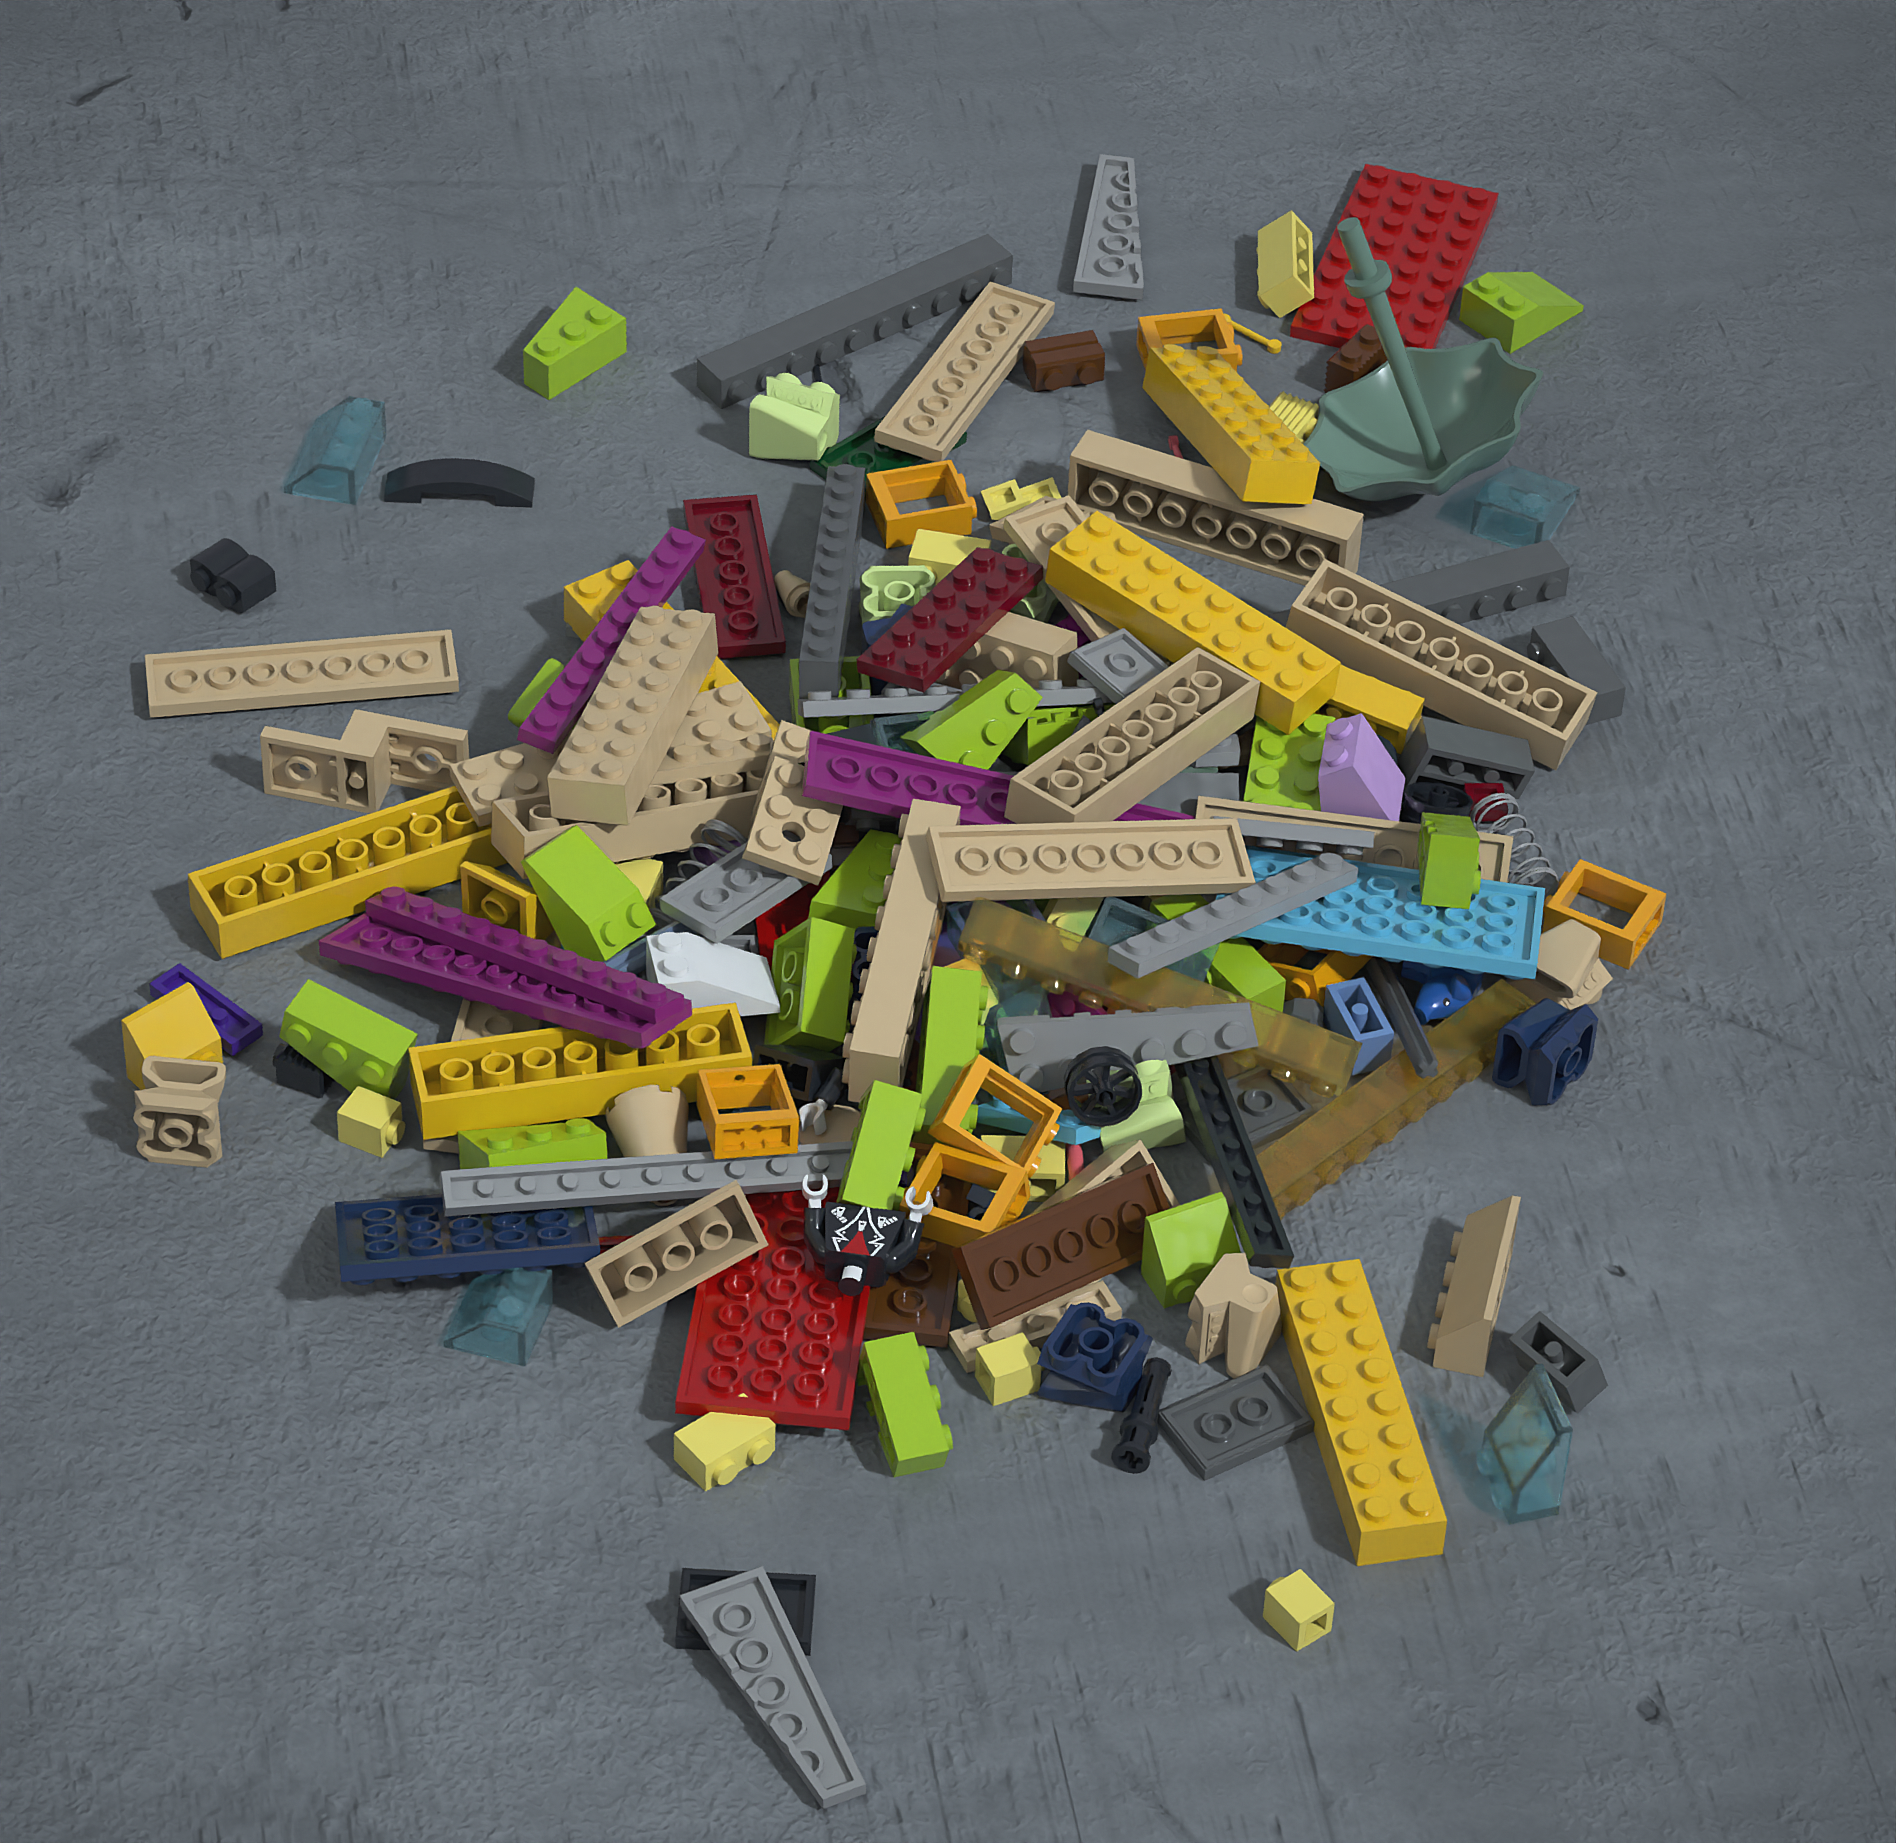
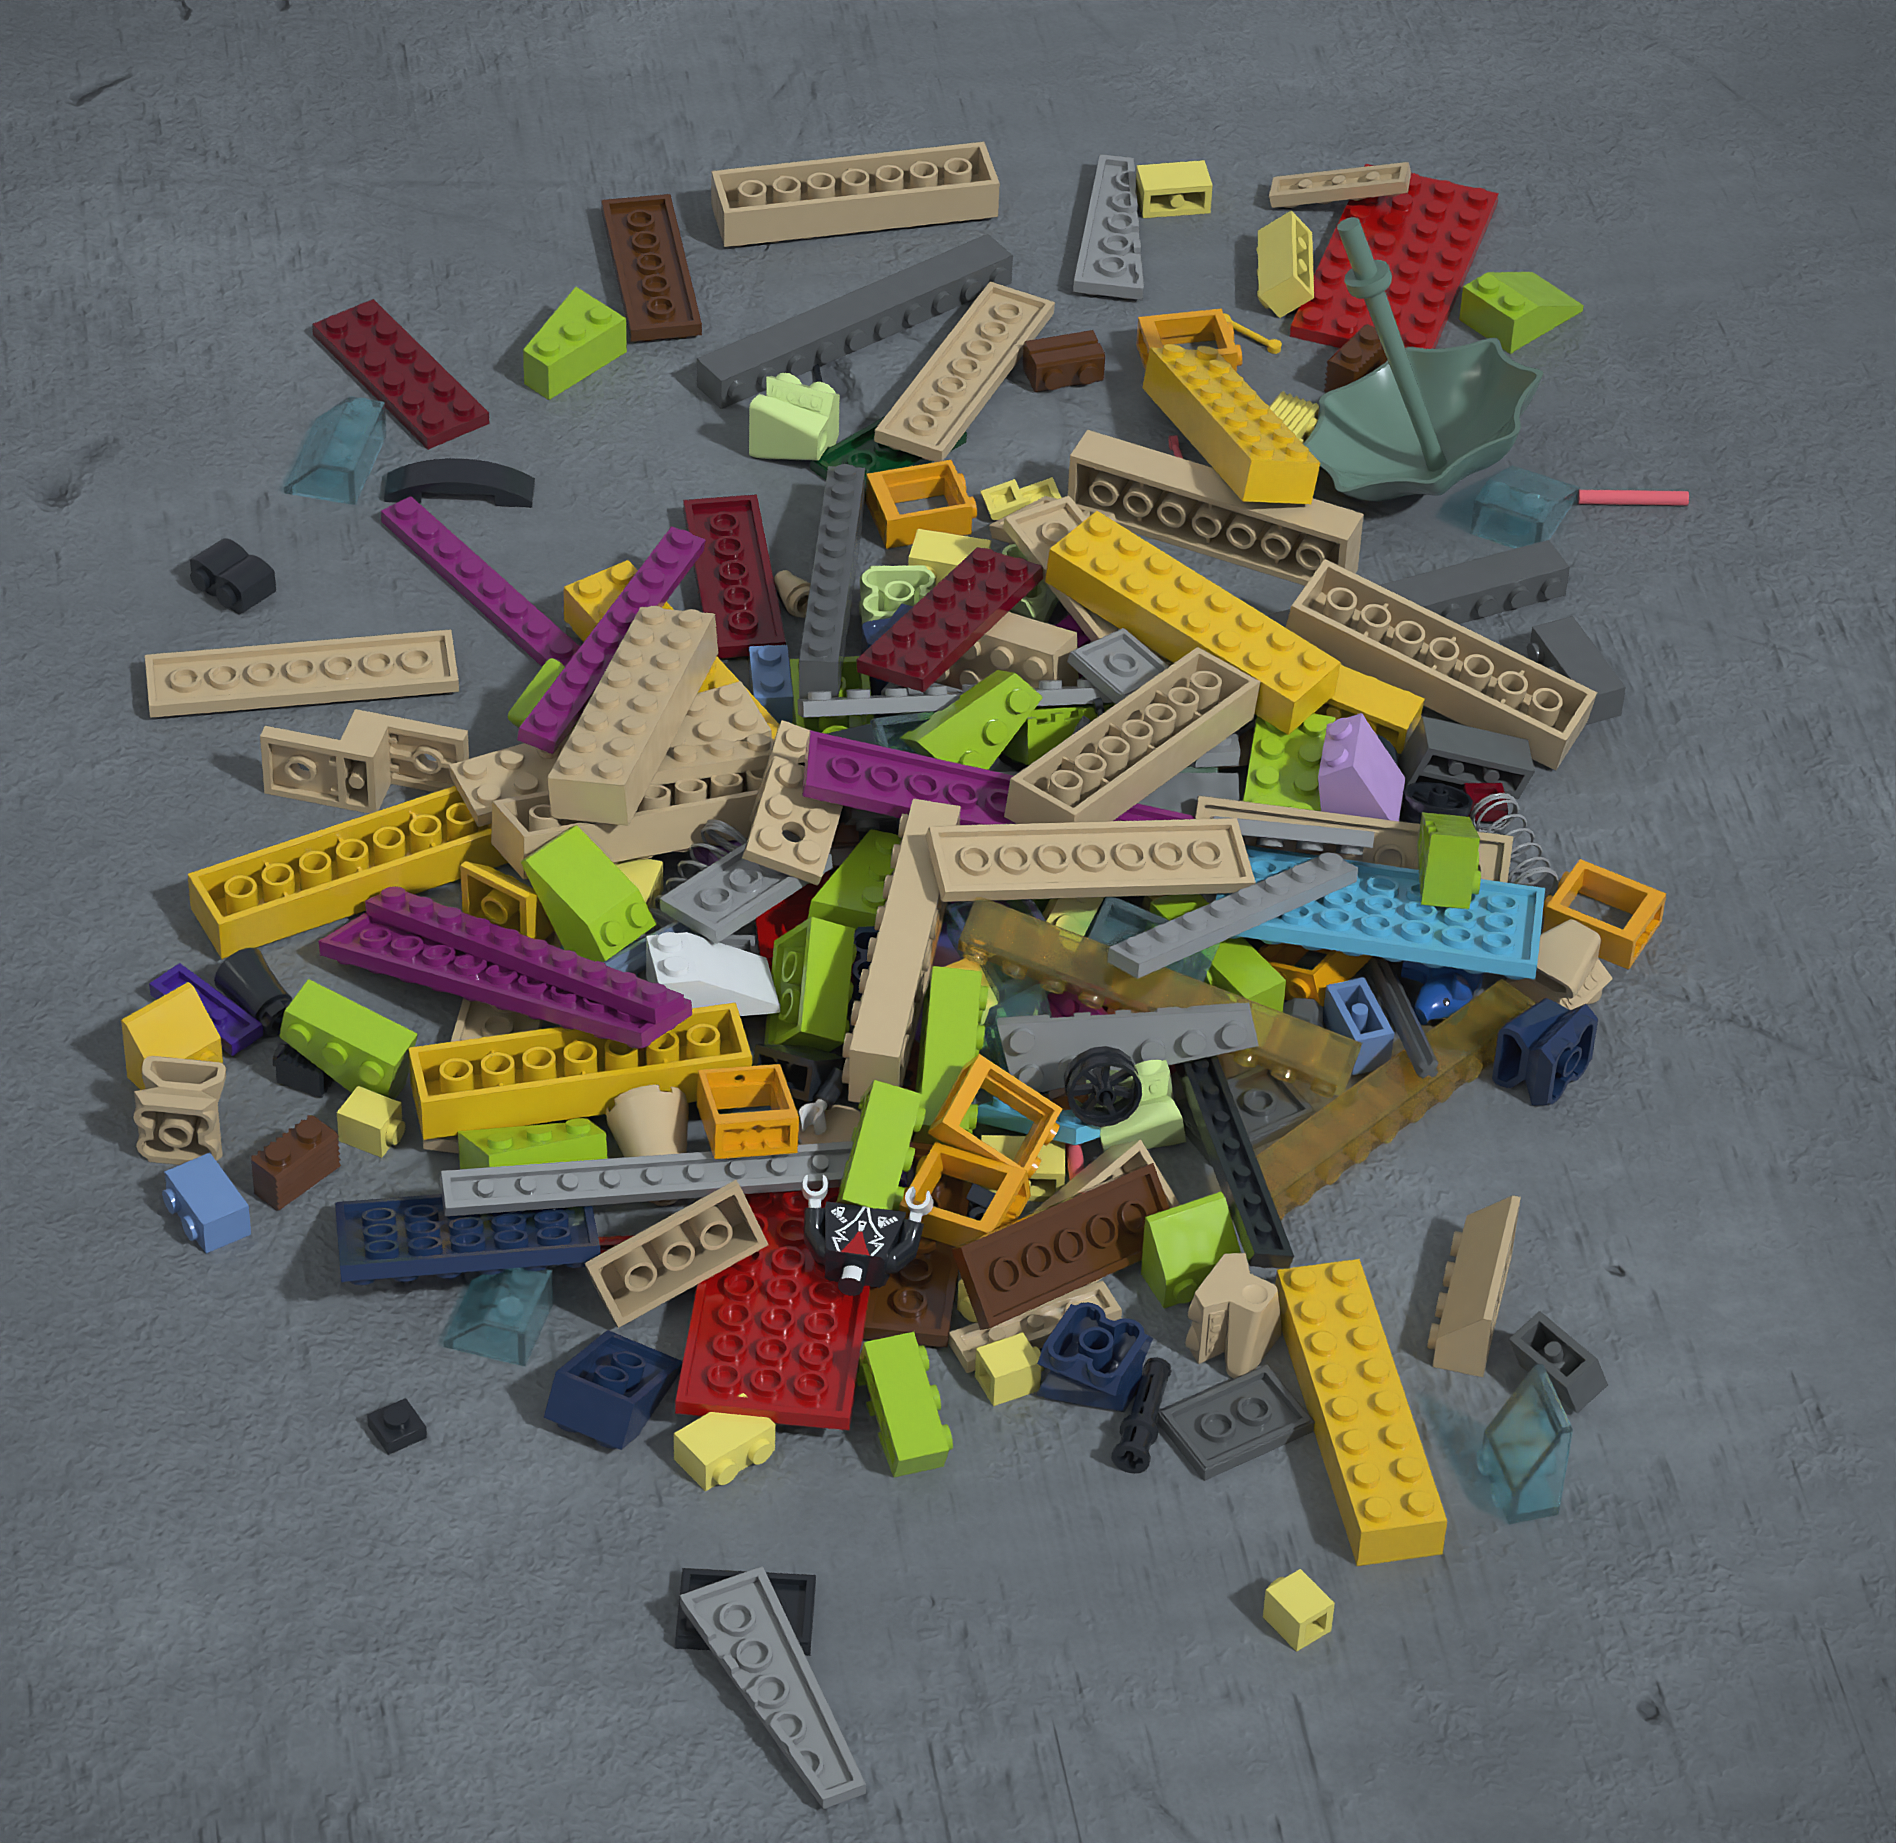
none -> medium blue brick [162,1153,251,1254]
none -> black plant [214,947,293,1036]
none -> reddish brown brick [251,1115,341,1211]
none -> dark red plate [312,299,490,450]
none -> black plate [367,1398,427,1455]
none -> magenta plate [381,496,580,667]
none -> dark blue slope [544,1330,683,1450]
none -> reddish brown plate [601,194,702,342]
none -> tan brick [711,142,1000,247]
none -> medium blue brick [749,645,793,724]
none -> light yellow brick [1136,160,1213,218]
none -> tan plate [1269,162,1411,208]
none -> coral bar [1577,489,1689,506]

